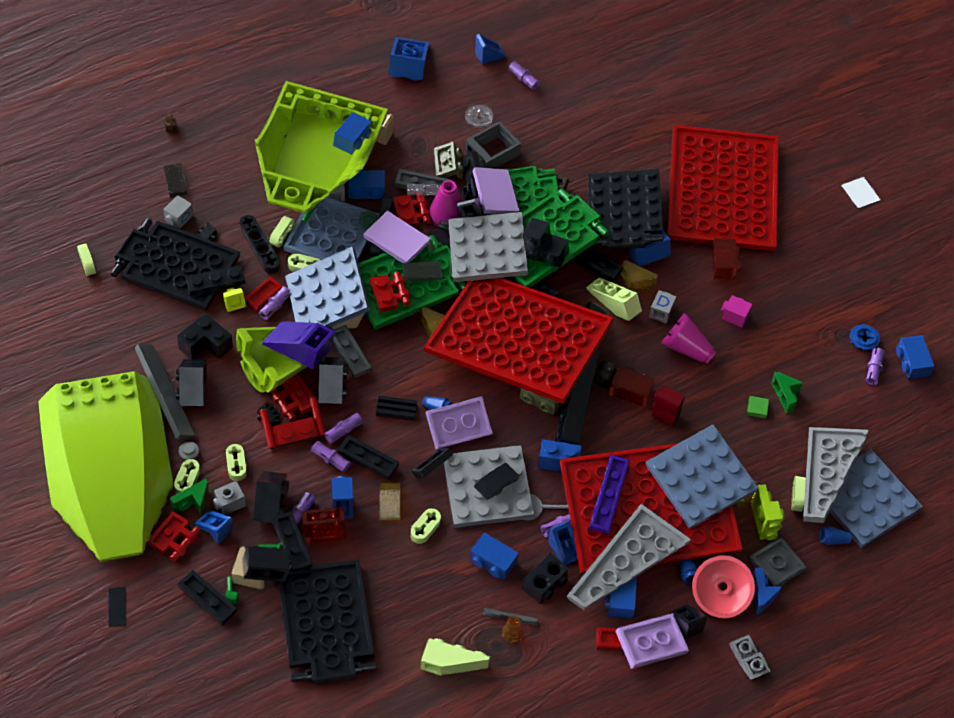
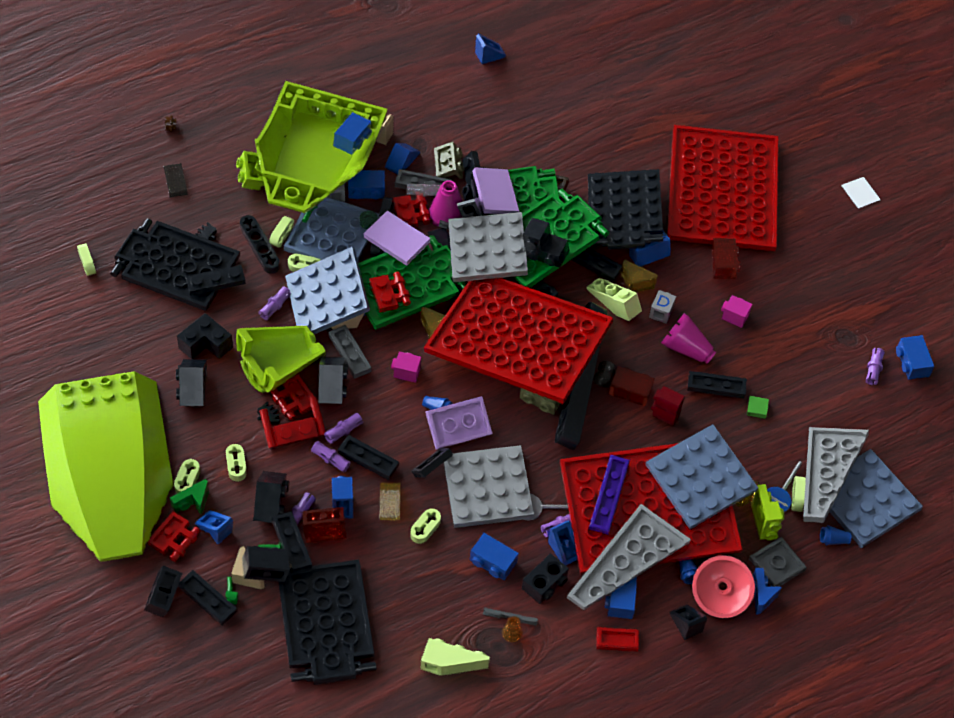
black sticker [108,587,126,626] -> none
dark grey tile [135,344,195,440] -> none
light grey brick [163,195,193,229] -> none
light grey plate [179,442,199,460] -> none
light grey brick [212,481,246,515] -> none
neon yellow tile [223,287,246,312] -> none
red tile [244,276,283,313] -> none
dark purple slope [262,322,335,369] -> none
black tile [376,396,417,421] -> none
blue slope [388,37,429,81] -> none
clear smoke tile [402,261,442,282] -> none
clear gear [465,105,493,128] -> none
dark grey window [465,121,521,169] -> none
black slope [474,463,520,500] -> none
medium lavender pin [509,61,540,90] -> none
blue brick [538,439,581,472] -> none
lavender tile [616,613,689,669] -> none
light grey slope [729,635,770,680] -> none
green slope [771,372,803,414] -> none
blue gear [849,324,880,352] -> none
none -> black brick [144,566,182,617]
none -> lime plate [236,151,264,190]
none -> blue slope [385,143,420,175]
none -> dark pink brick [391,352,421,383]
none -> black plate [687,371,747,399]
none -> blue piece [767,461,802,513]

